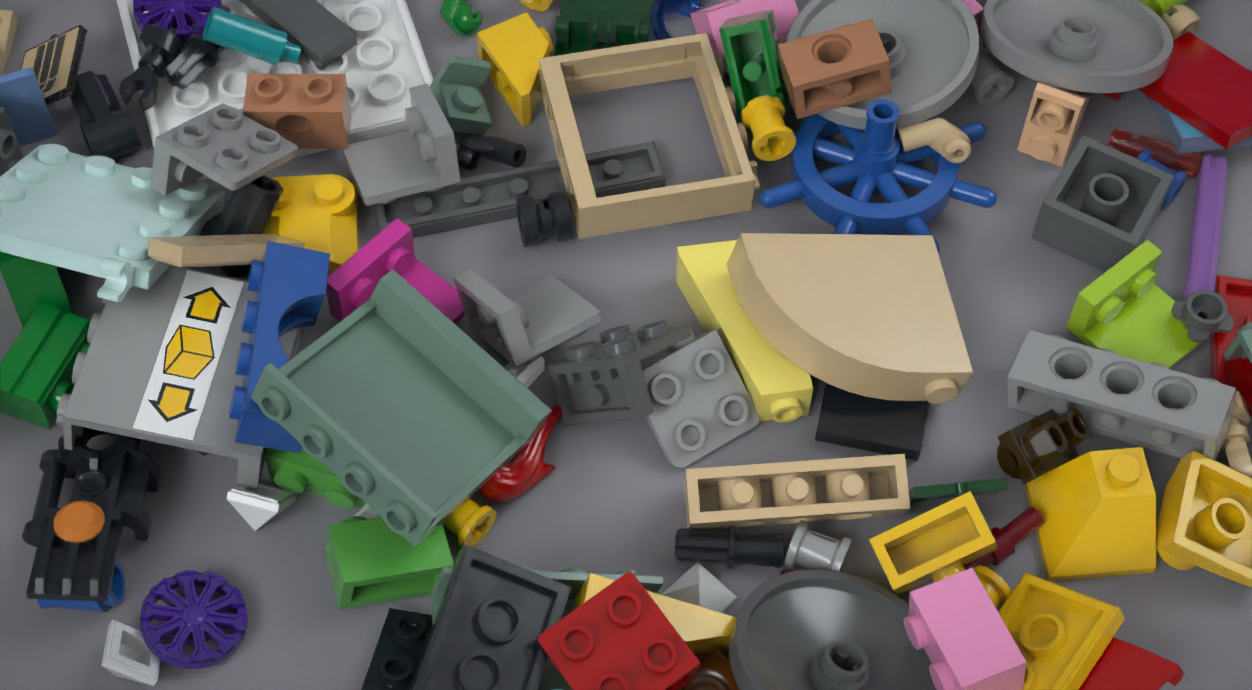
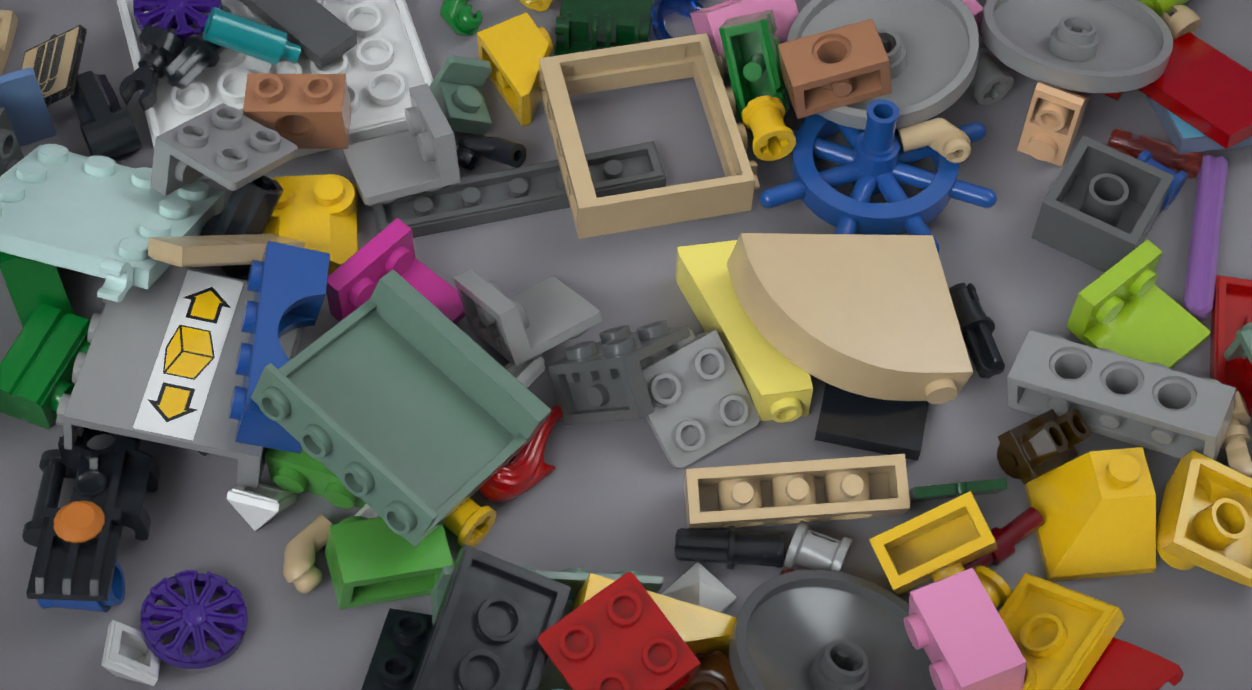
black wheel [516,191,574,247] -> none
dark grey plate [1171,290,1234,343] -> none
none -> tan arm [283,514,332,593]
none -> black axle [949,283,1005,379]

